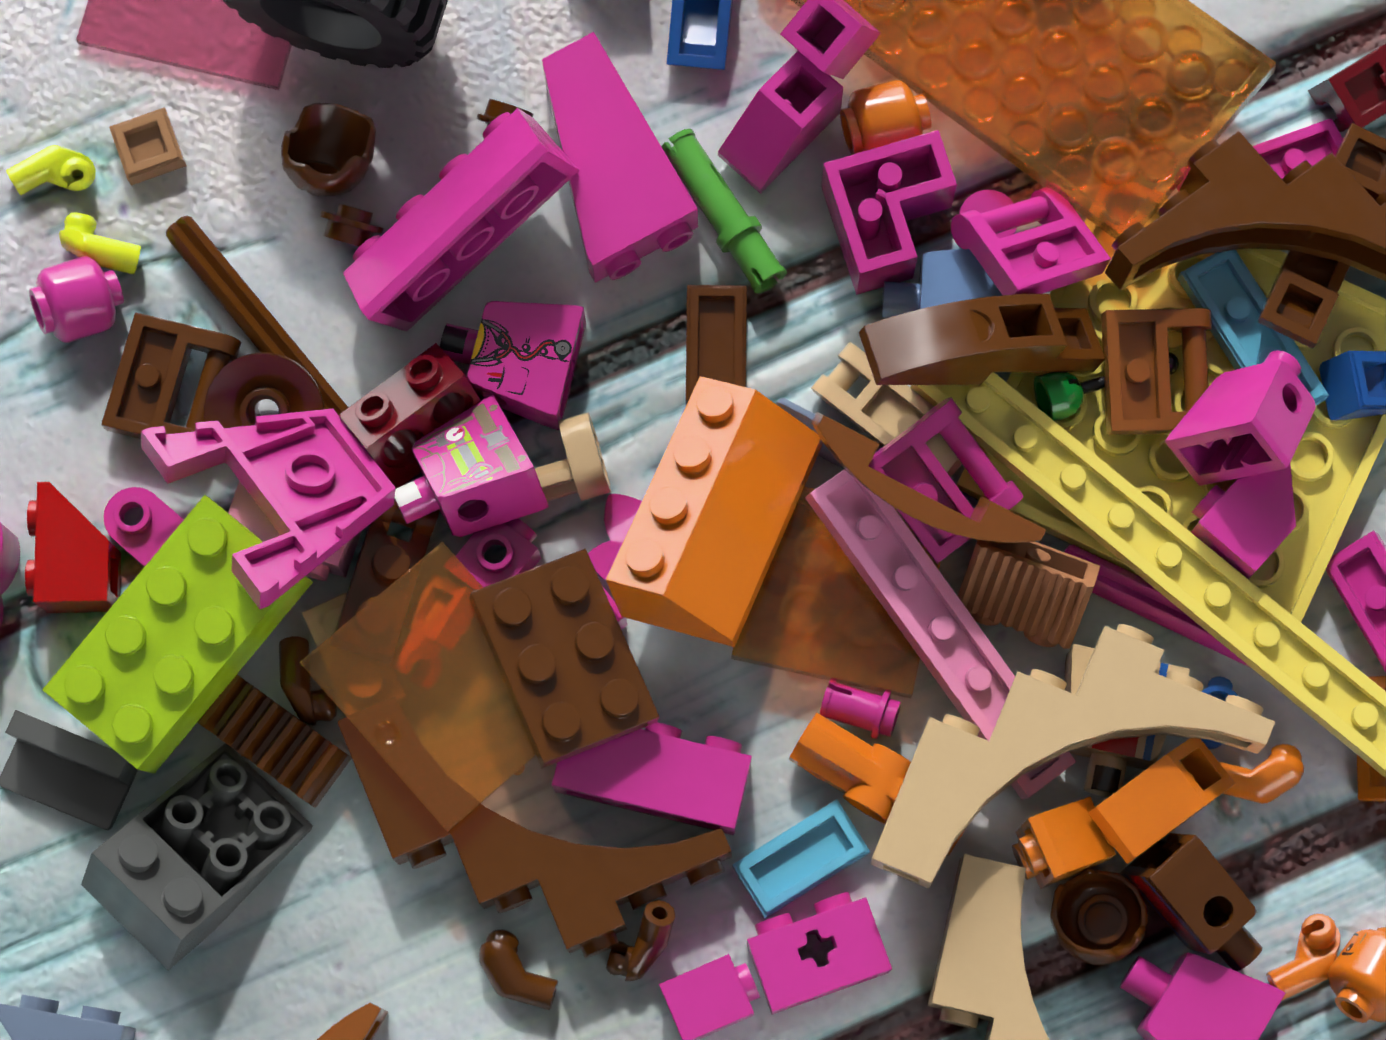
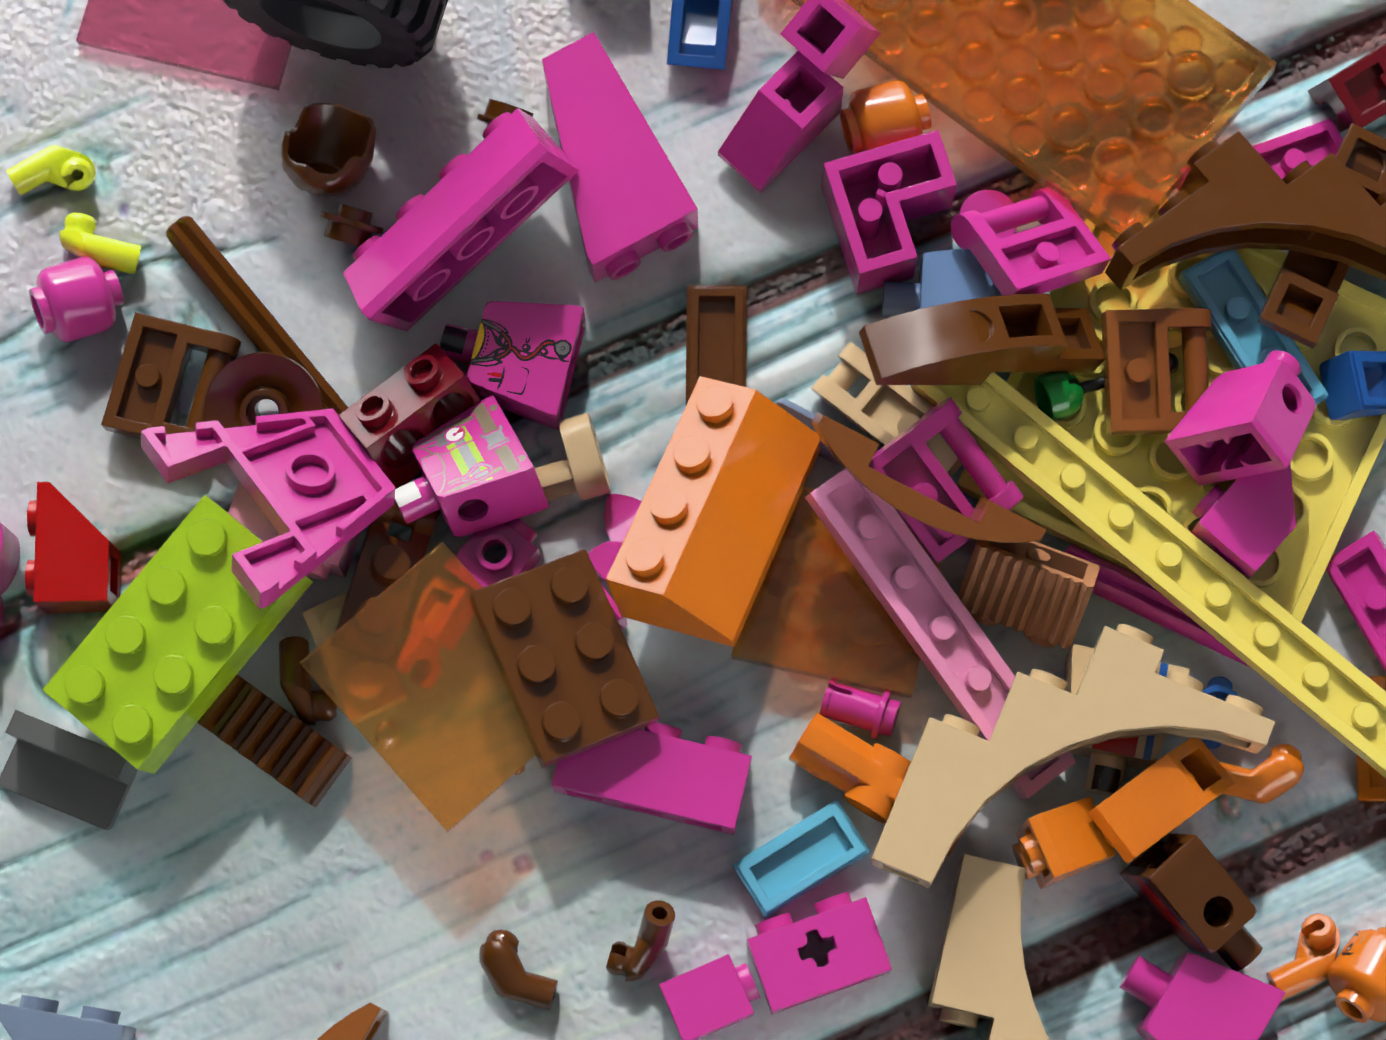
dark grey slope [81,743,313,971] -> none
dark pink plate [104,487,184,567] -> none
medium nougat tile [109,107,187,186] -> none
reddish brown arch [337,697,732,958] -> none
bright green pin [661,128,787,294] -> none
reddish brown hair [1050,868,1148,965] -> none

